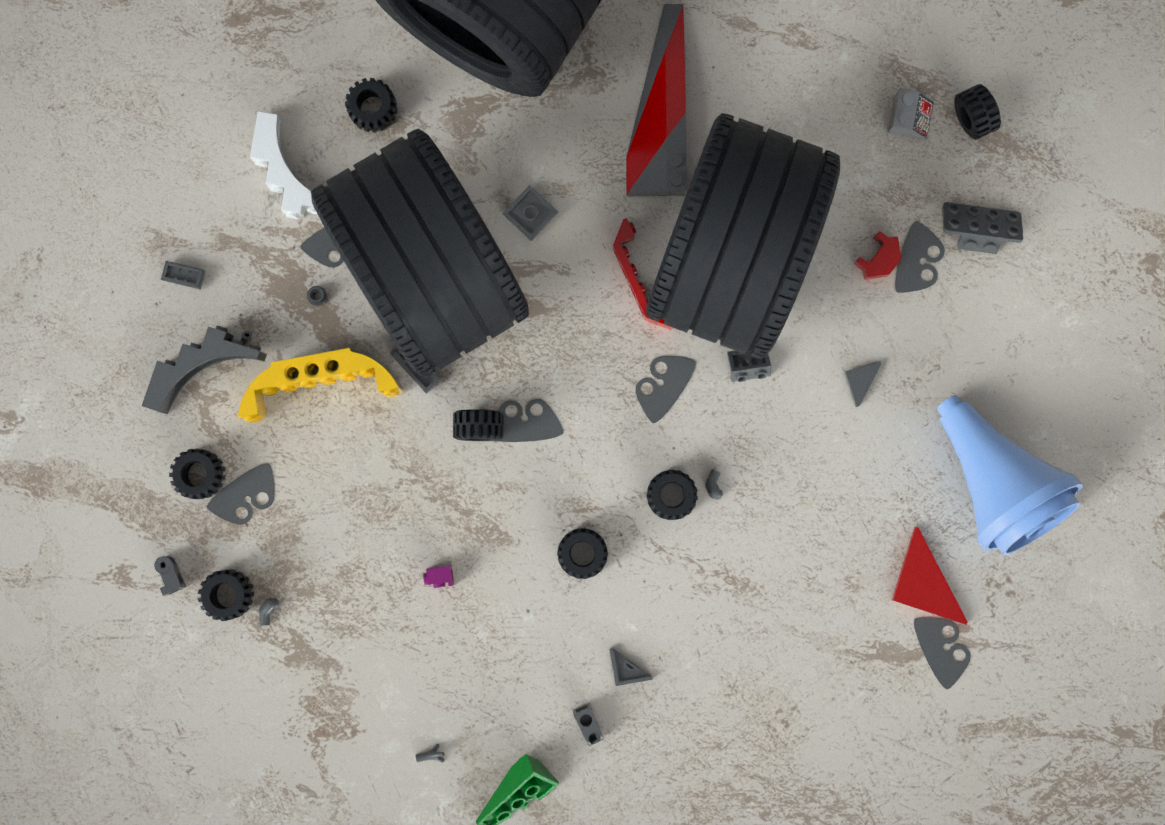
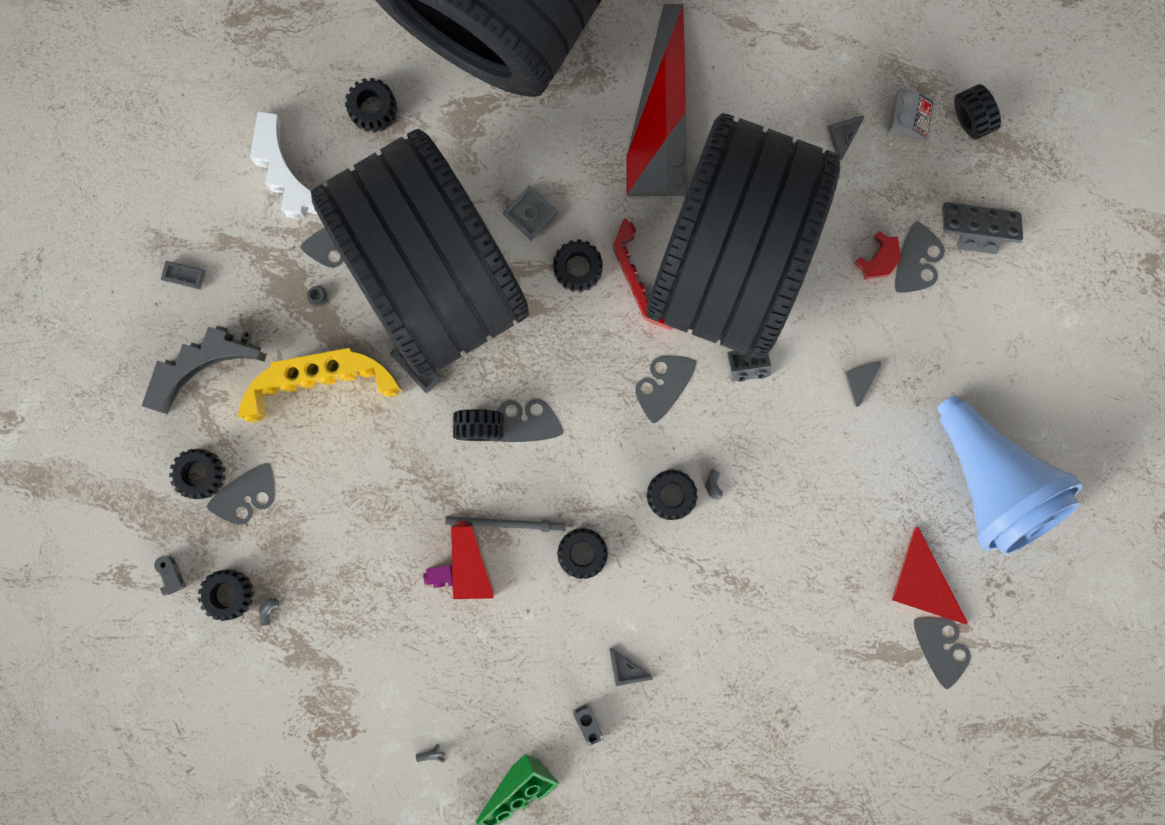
none -> dark grey bar [446,516,566,532]
none -> red slope [451,521,495,599]
none -> black tyre [553,239,603,293]
none -> dark grey tile [828,115,864,161]

